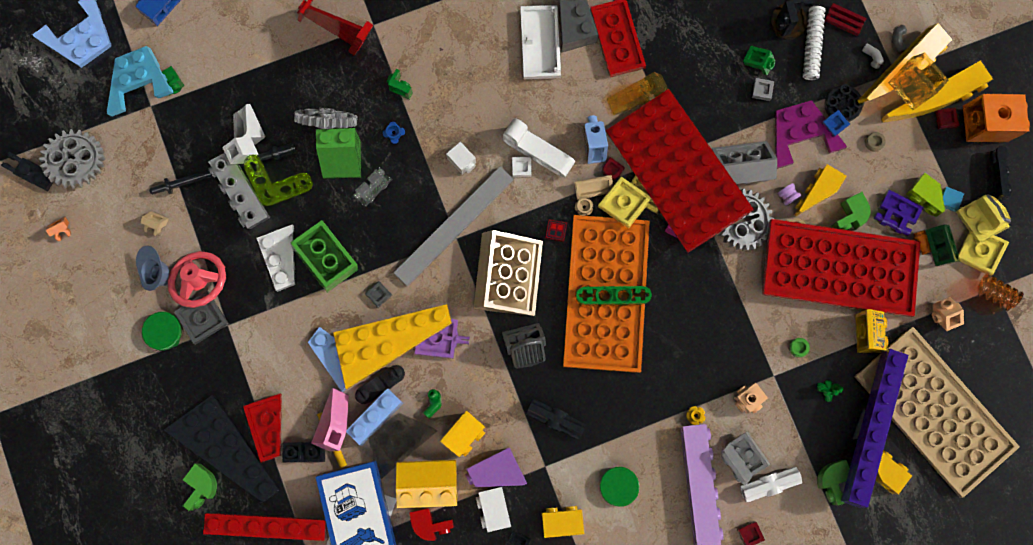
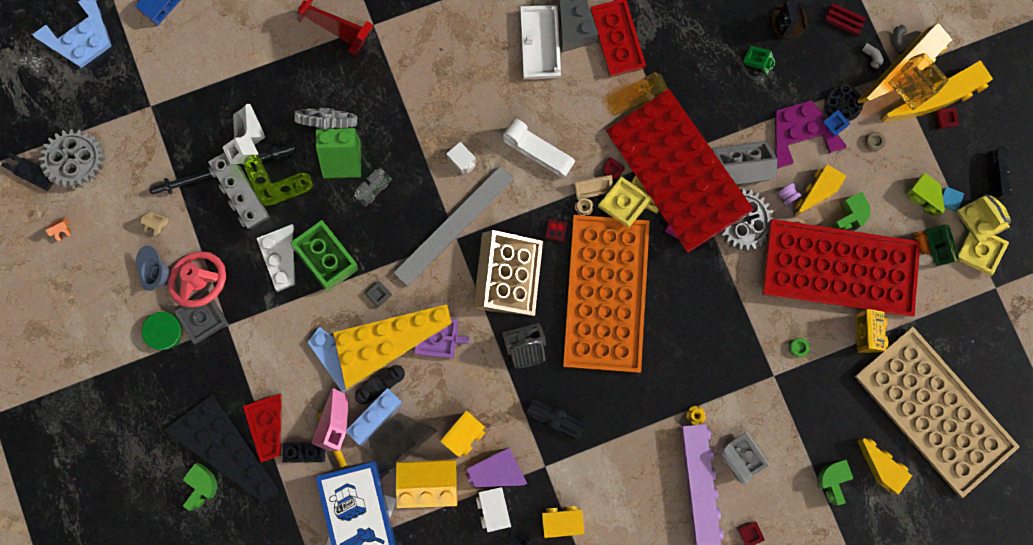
medium azure wing [107,46,173,116] -> none
green bracket [162,66,185,96] -> none
red brick [203,513,328,541] -> none
blue plate [383,122,405,144] -> none
green bracket [387,69,413,100] -> none
red brick [409,508,454,541] -> none
green arm [423,389,442,419] -> none
white tile [512,157,531,177] -> none
green beam [576,286,652,305] -> none
light blue torso [583,115,608,164] -> none
green tile [600,467,640,507] -> none
light nougat brick [734,383,768,414] -> none
white piece [740,467,802,502] -> none
light grey plate [752,78,774,101] -> none
white piece [803,6,825,80] -> none
green plant [817,380,843,402] -> none
dark purple brick [841,349,909,508] -> none
dark purple plate [874,190,924,236] -> none
light nougat brick [932,297,964,331] -> none
orange brick [963,94,1030,142] -> none
clear orange piece [978,273,1024,312] -> none

